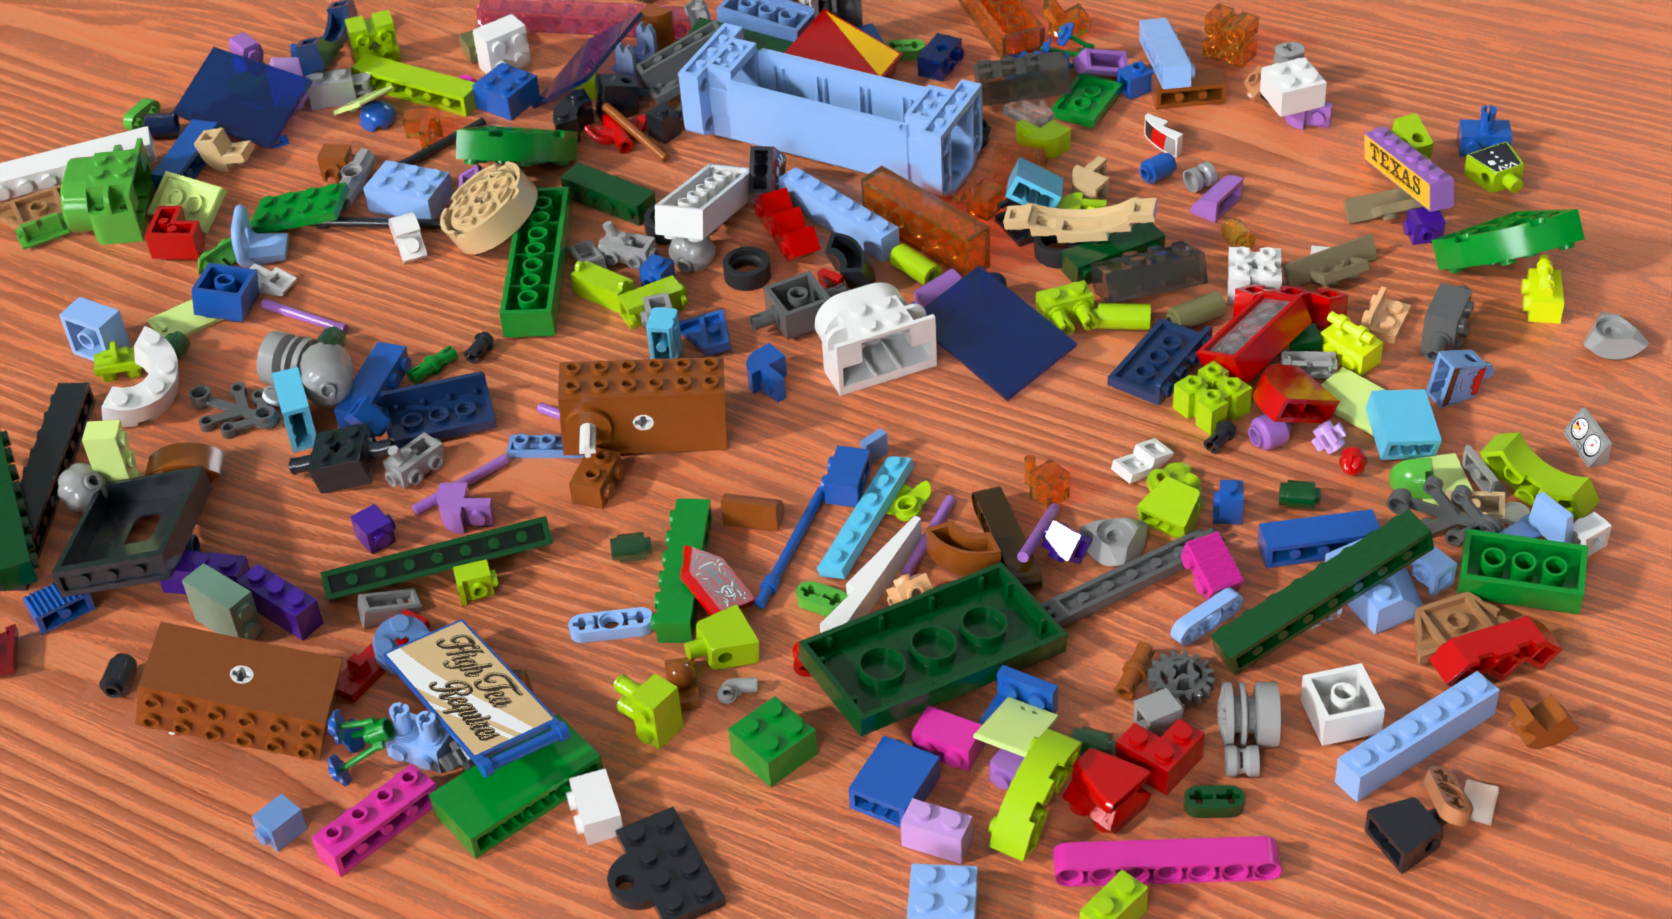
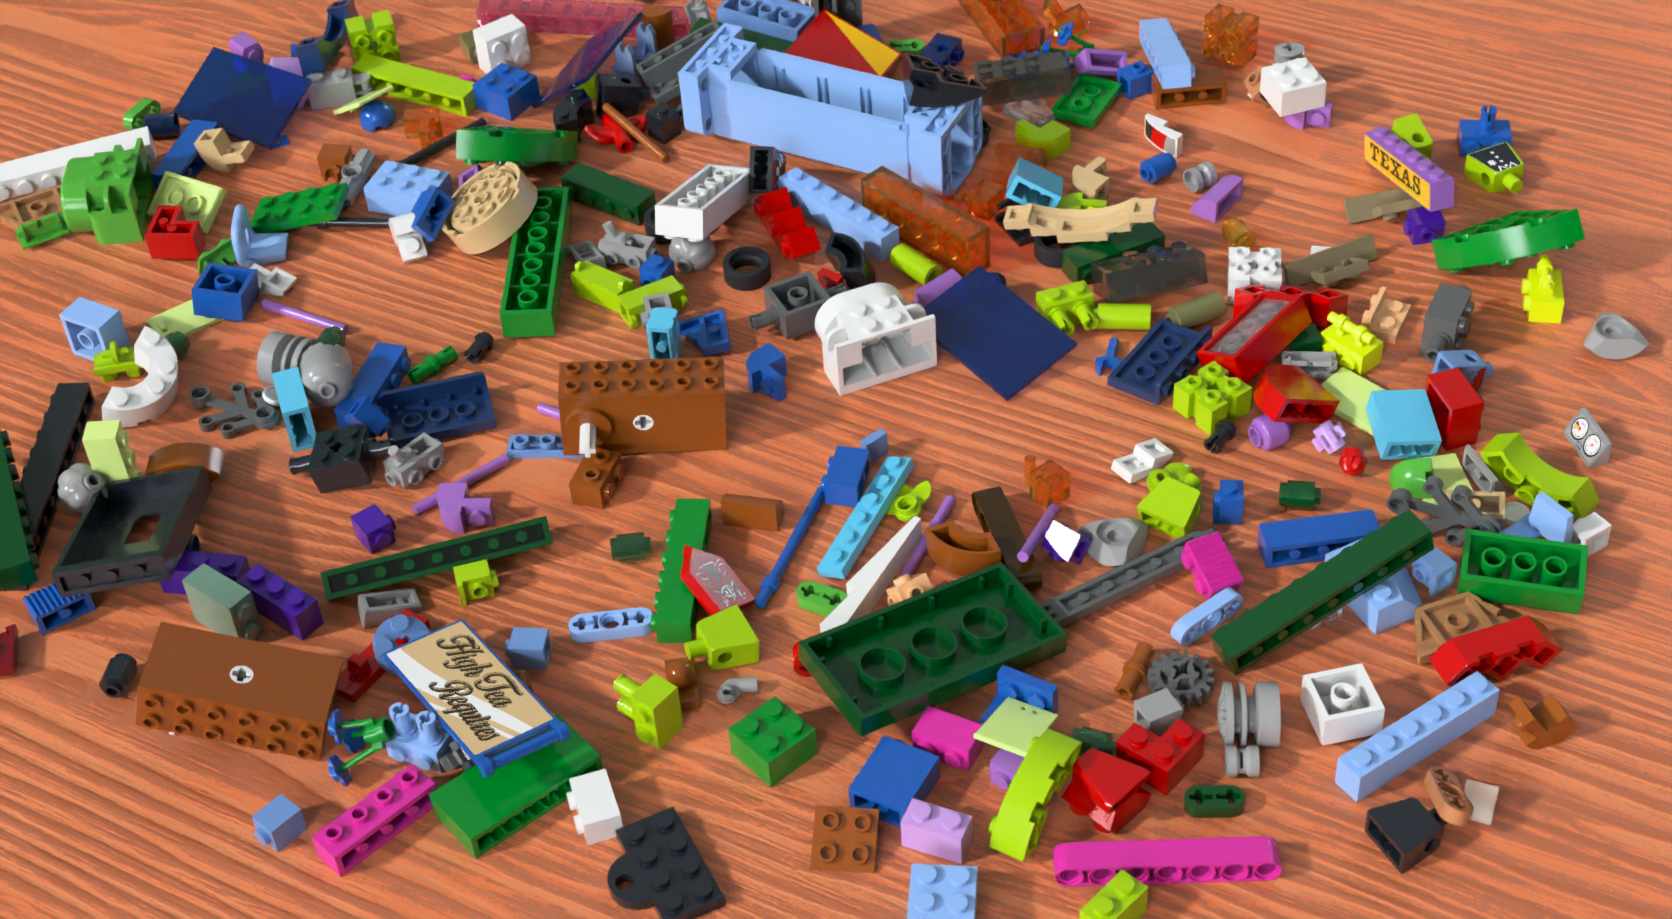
none -> blue arch [411,187,456,242]
none -> medium blue brick [505,627,552,670]
none -> dark orange hinge [810,805,880,873]
none -> black brick [902,53,987,107]
none -> blue bar [1095,337,1122,376]
none -> red piece [1425,367,1484,451]

